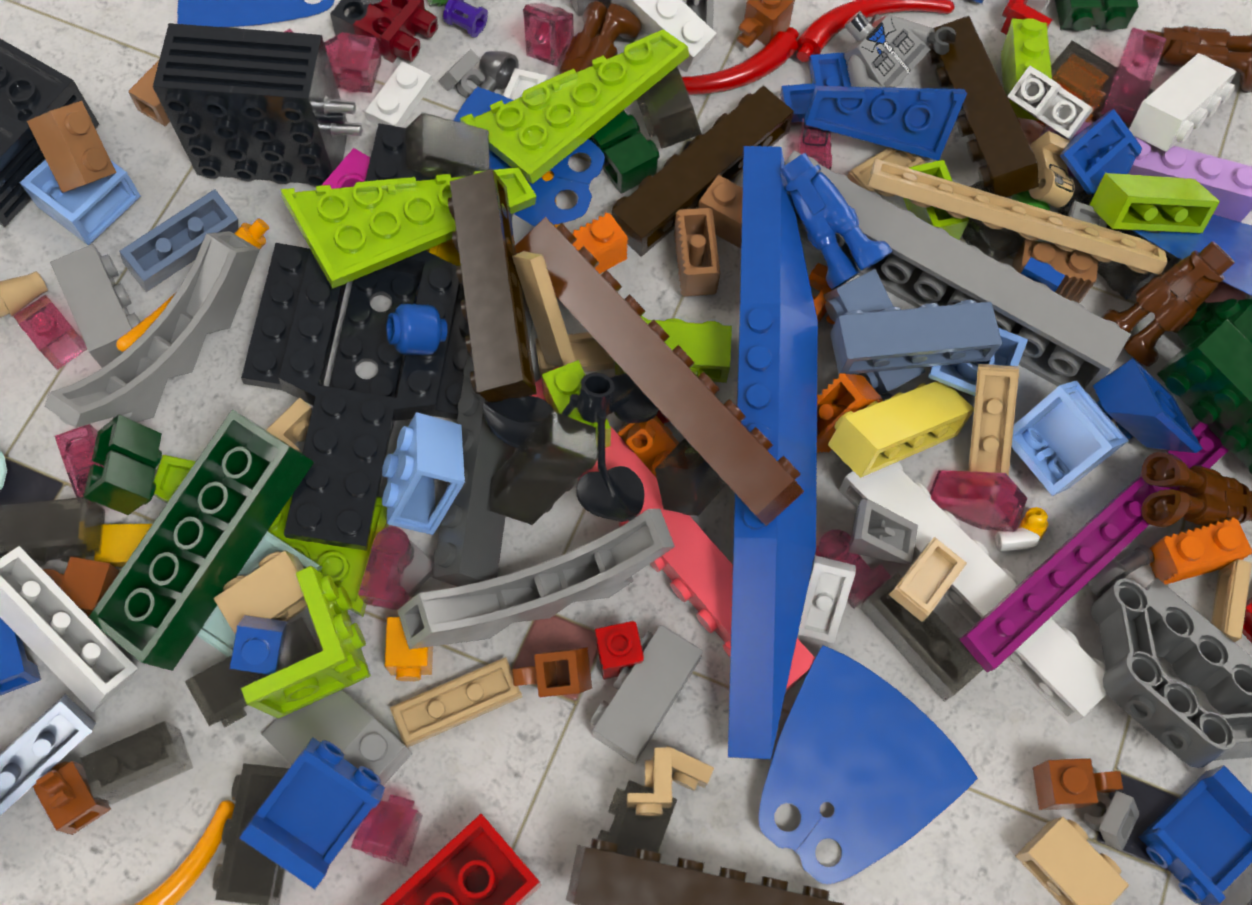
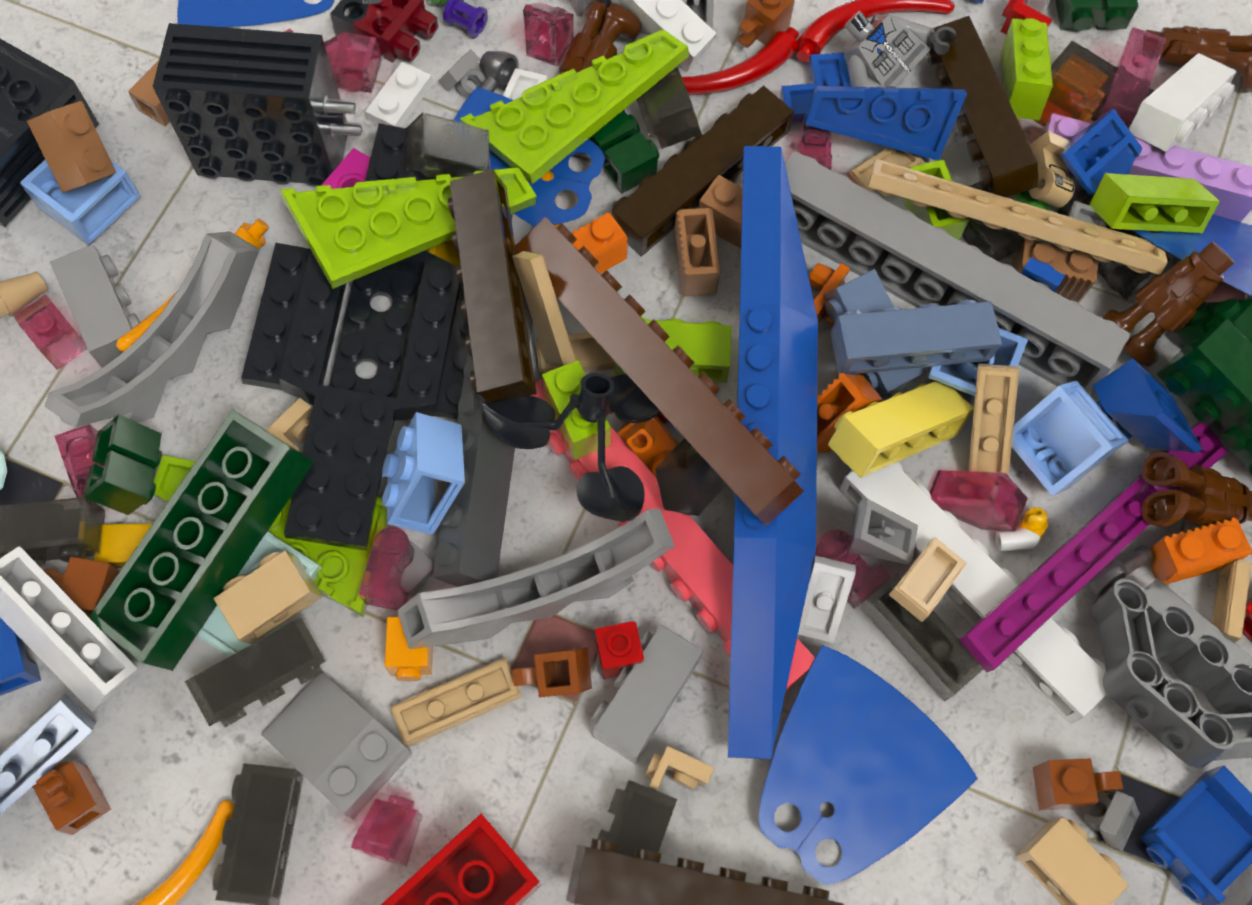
clear smoke brick [81,721,193,805] -> none
sand blue brick [119,189,238,292] -> none
blue brick [230,615,288,675] -> none
blue panel [239,737,385,890] -> none
lime bracket [241,566,371,719] -> none
blue head [386,304,447,355] -> none
clear smoke brick [490,411,599,525] -> none
tan bracket [627,748,672,816] -> none
blue piece [780,153,893,290] -> none
white slope [1007,65,1093,140] -> none

